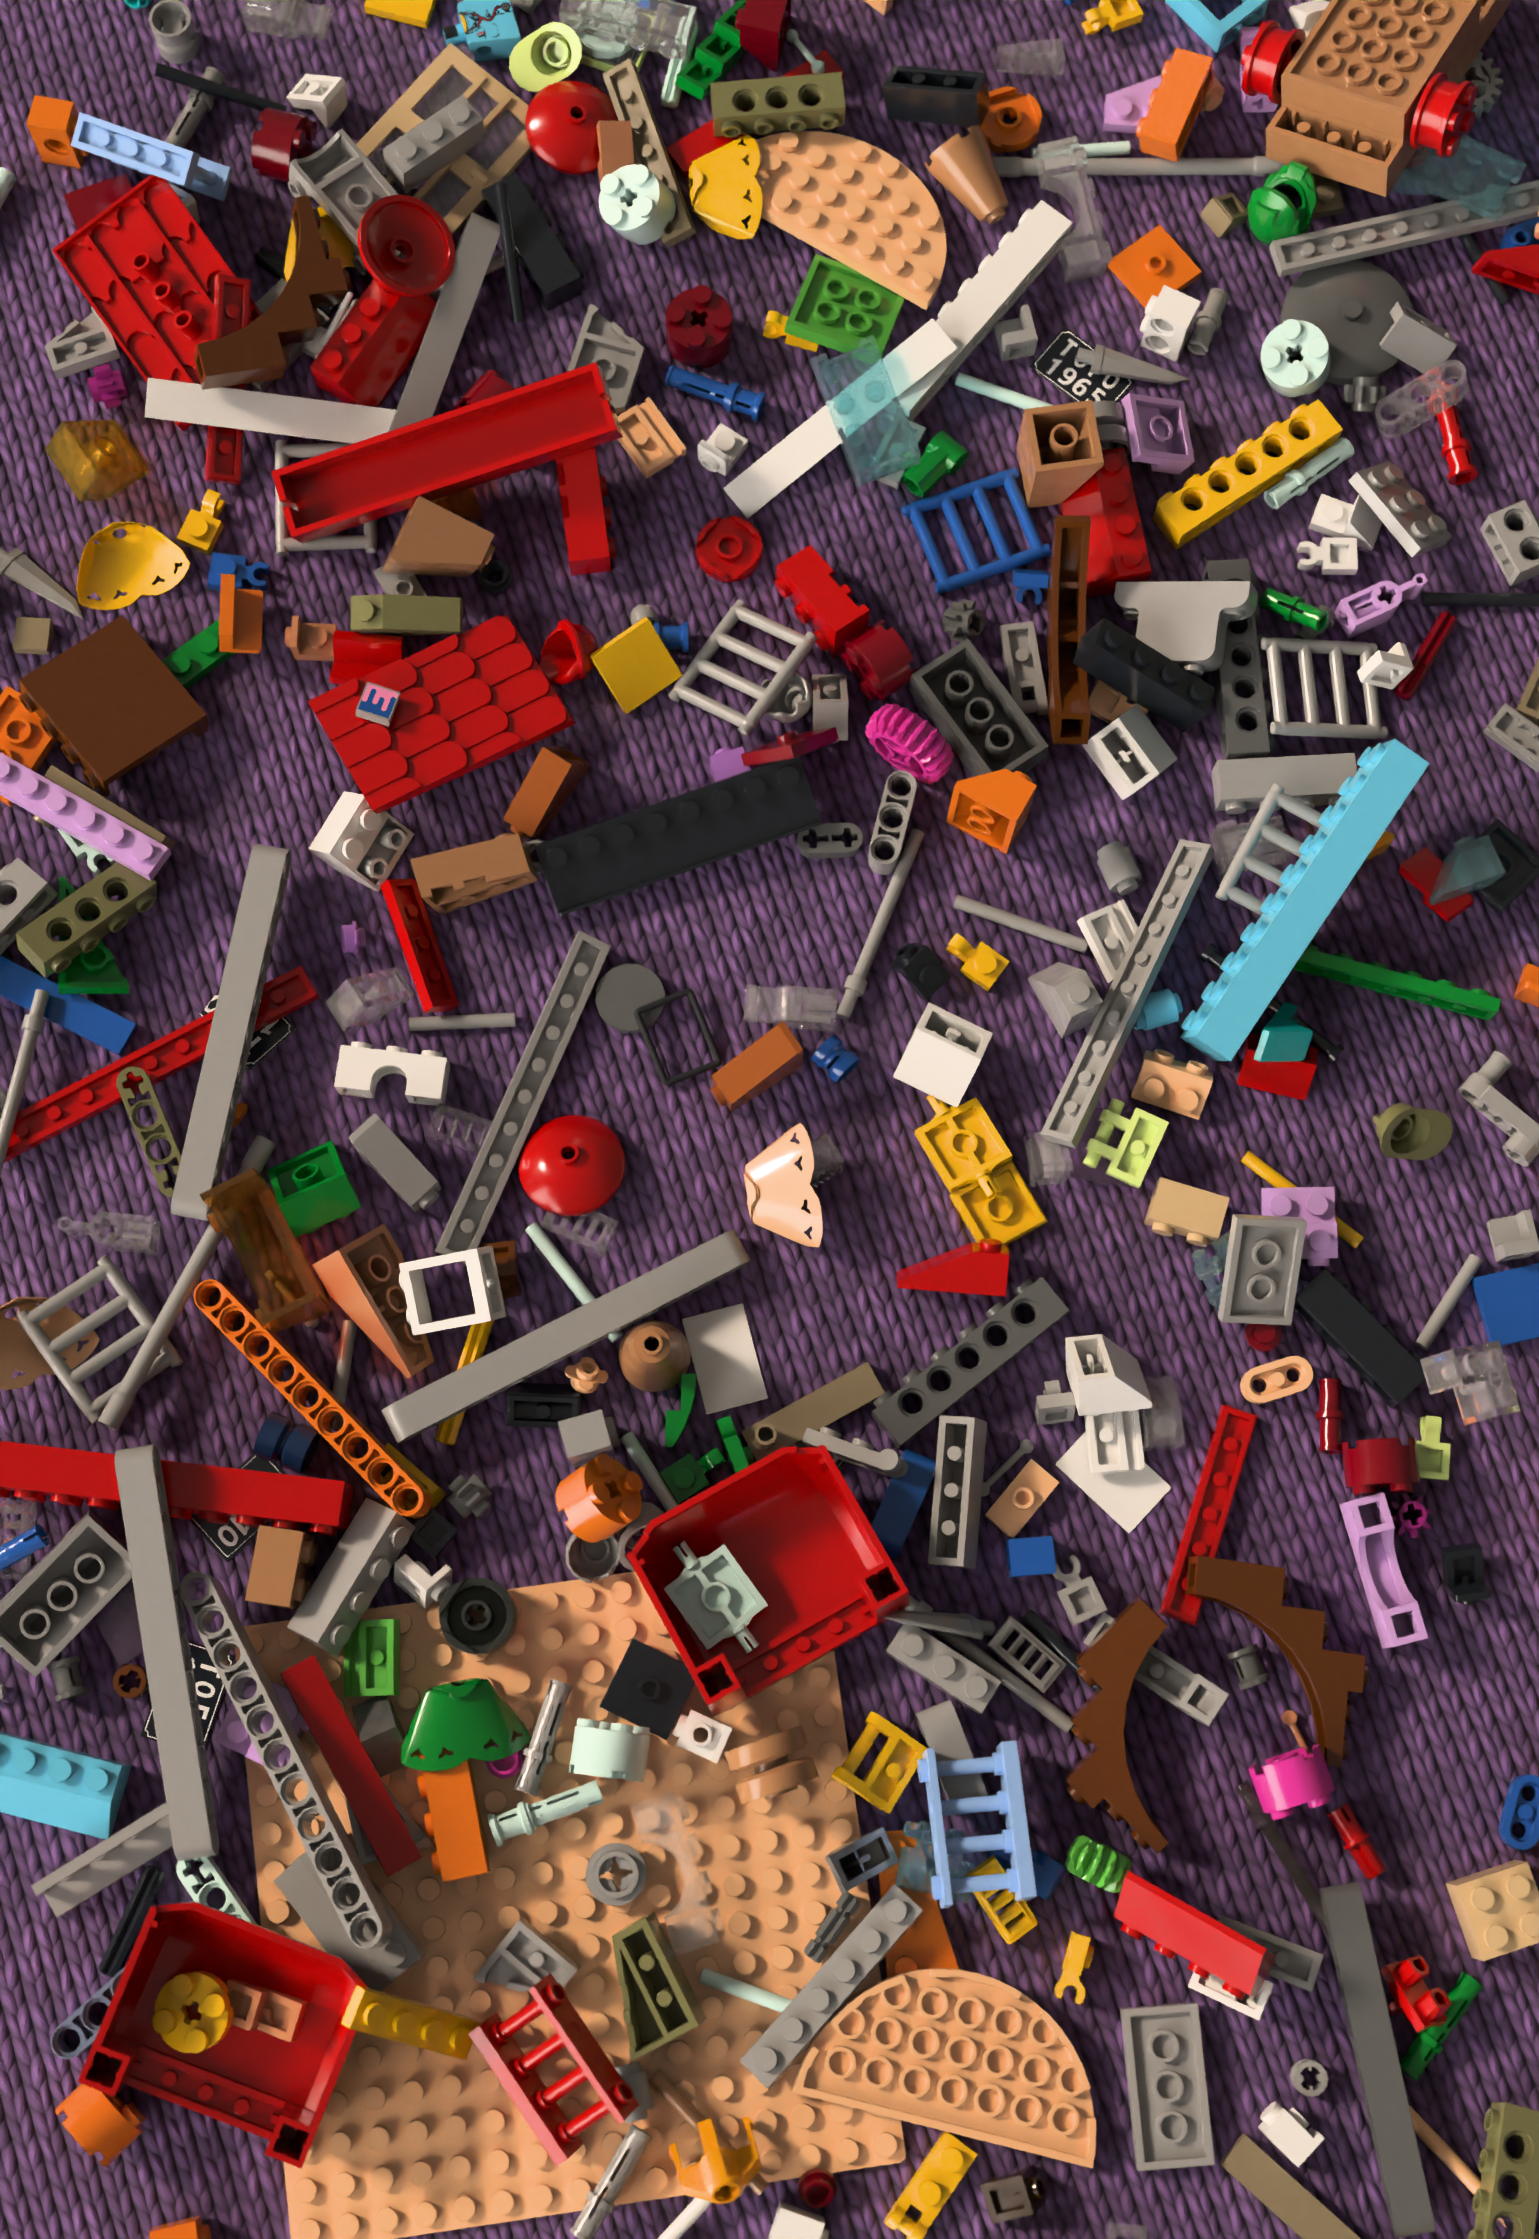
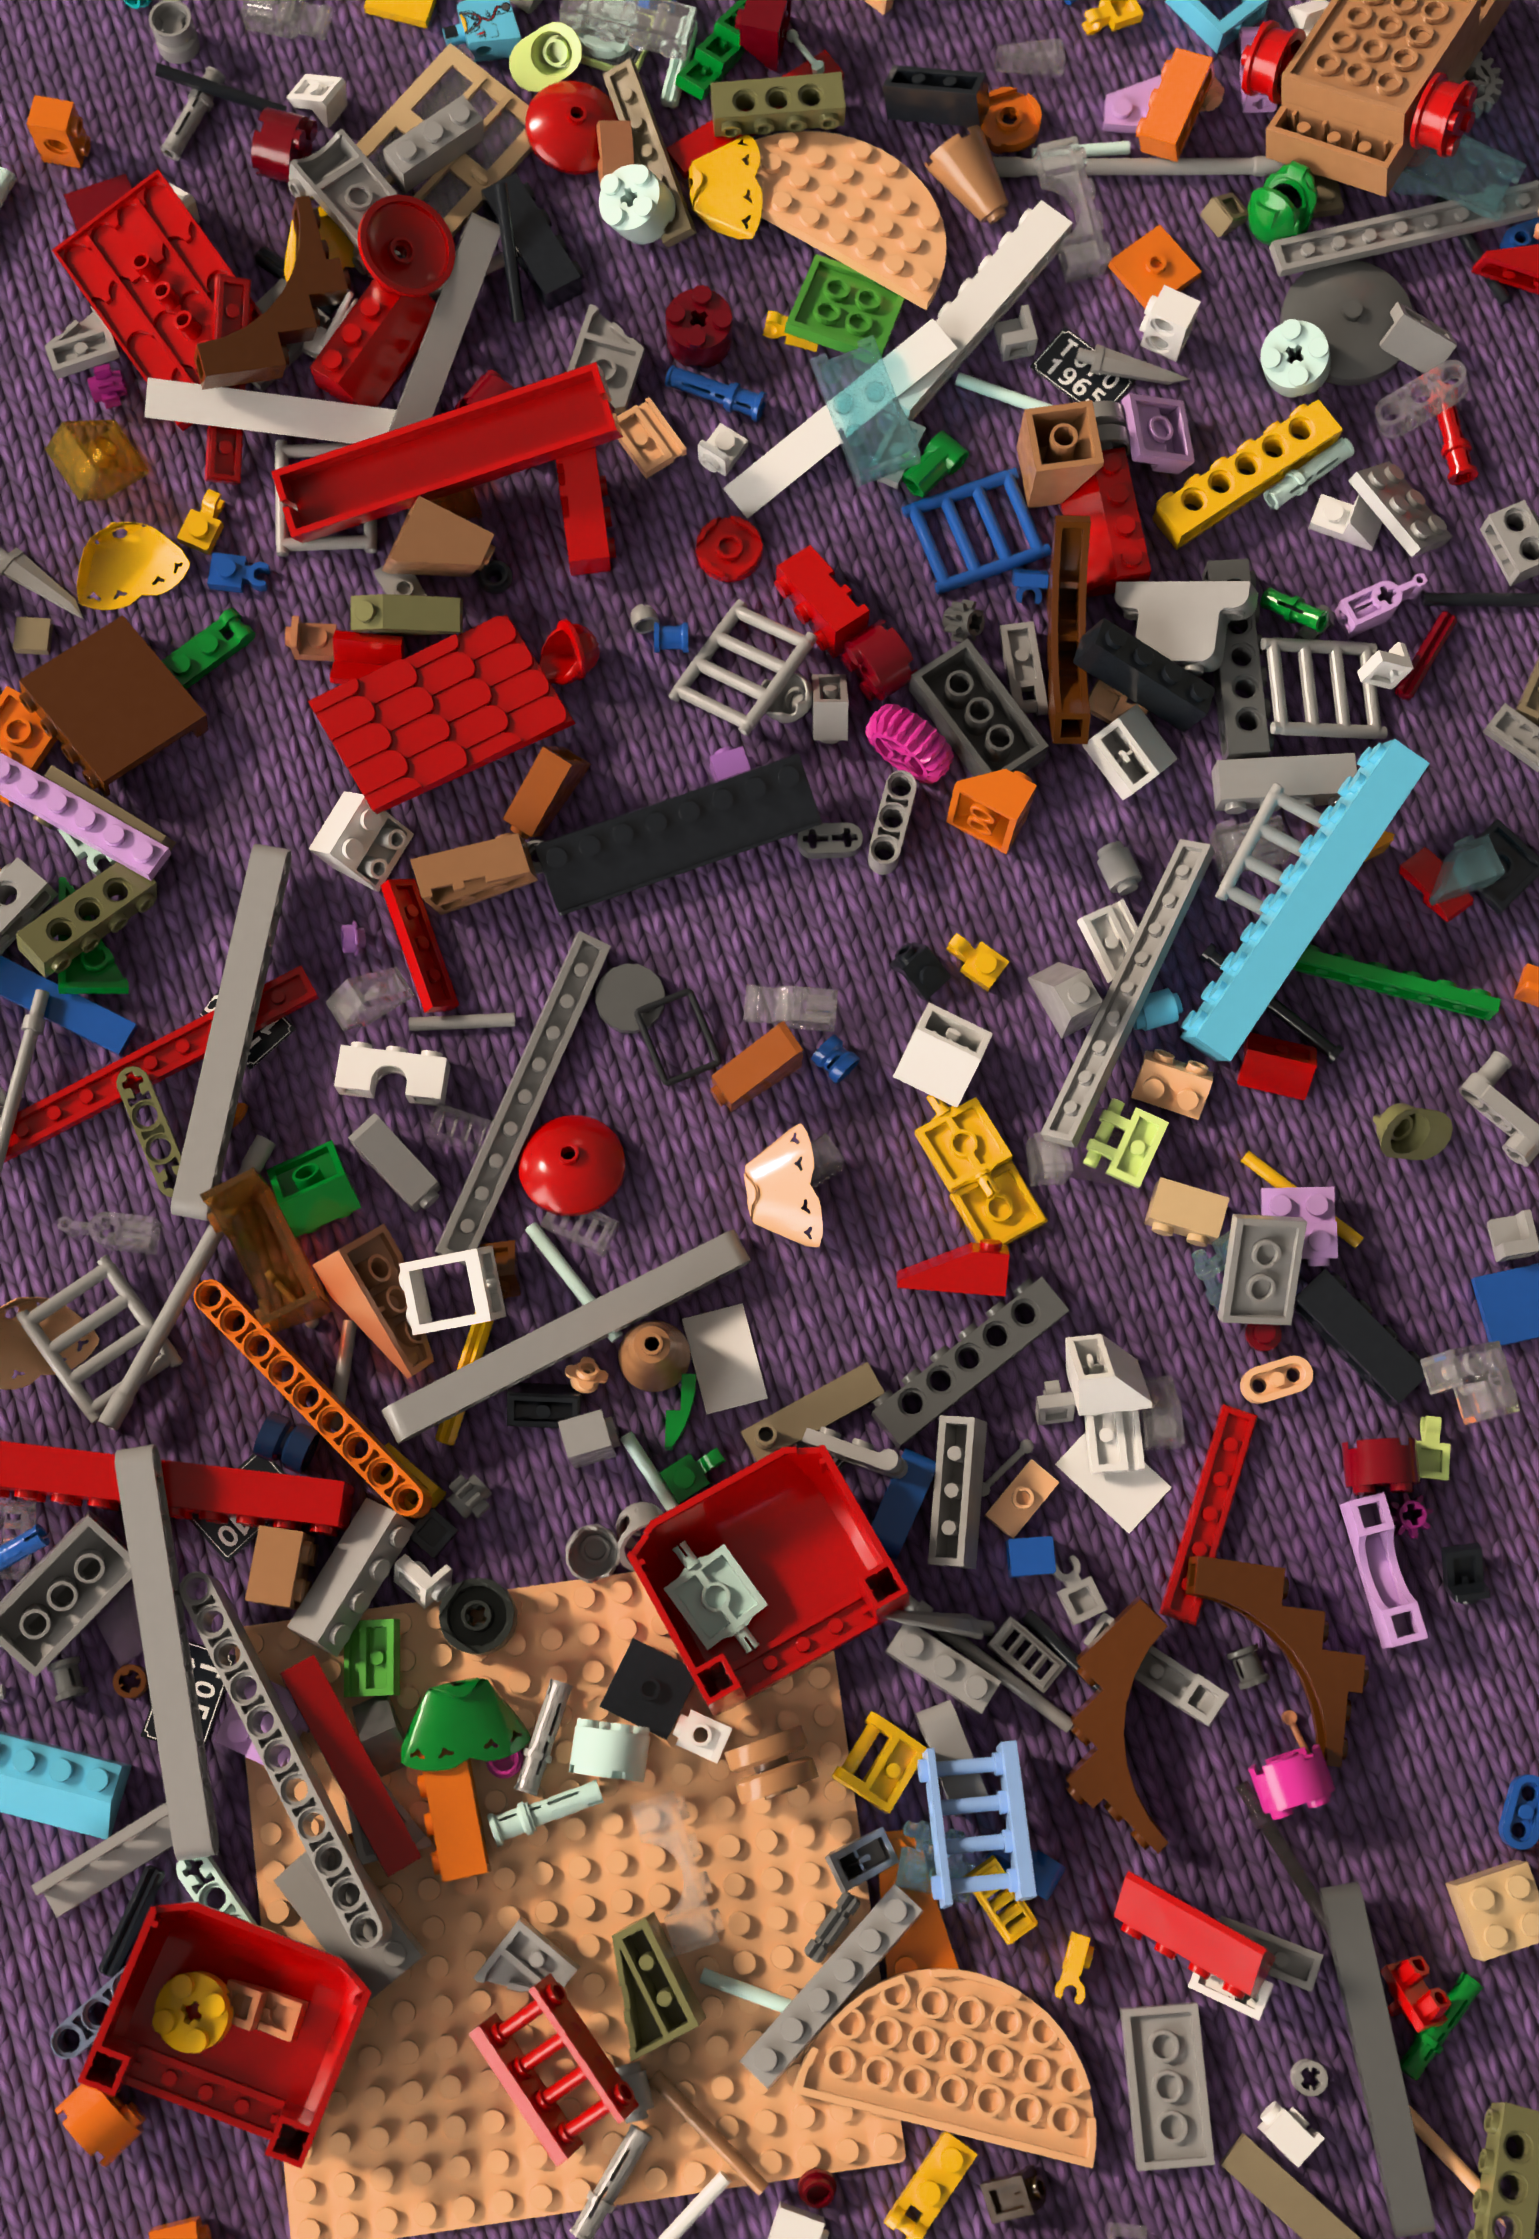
light blue fence [71,112,233,201] -> none
orange panel [219,574,263,654] -> none
yellow plate [341,1985,480,2060] -> none
tile [355,682,401,727] -> none
orange brick [556,1453,643,1543] -> none
light grey gear [586,1843,647,1906] -> none
yellow tile [589,617,683,714] -> none
light orange piece [669,2117,762,2204] -> none
green plate [716,1415,755,1473] -> none
dark red plate [741,727,839,767] -> none
light grey bar [836,829,925,1020] -> none
light grey bar [953,894,1088,954] -> none
bright green gear [1064,1835,1132,1893] -> none
light grey pin [1187,288,1229,355] -> none
teal slope [1254,1002,1313,1062] -> none
white plate [1297,538,1358,575] -> none
dark red pin [1316,1378,1345,1454] -> none
red axle [1327,1803,1385,1880] -> none
dark grey gear [1343,375,1386,412] -> none
light grey bar [1415,1254,1483,1350] -> none

